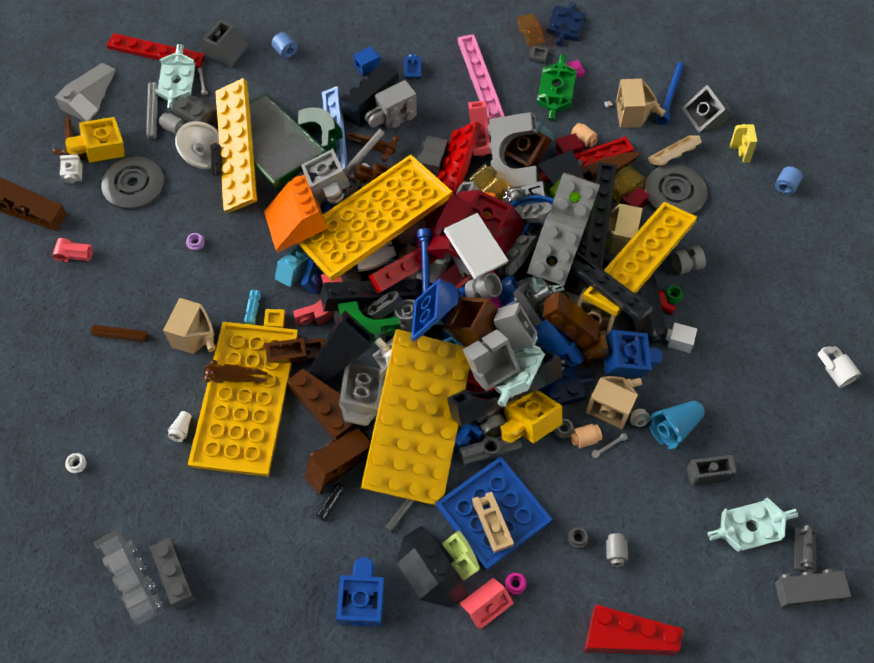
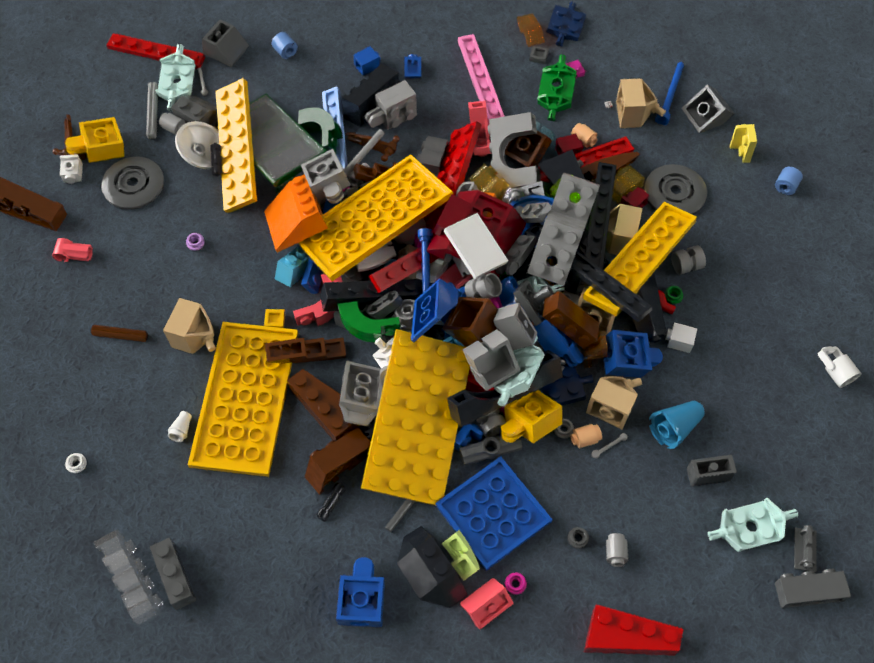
light grey wedge [55,63,116,122] -> none
reddish brown piece [204,360,268,383] -> none
medium azure axle [244,290,261,325] -> none
black slope [309,310,374,383] -> none
tan plate [472,492,514,553] -> none
white plate [630,409,650,427] -> none
tan plate [648,135,702,166] -> none

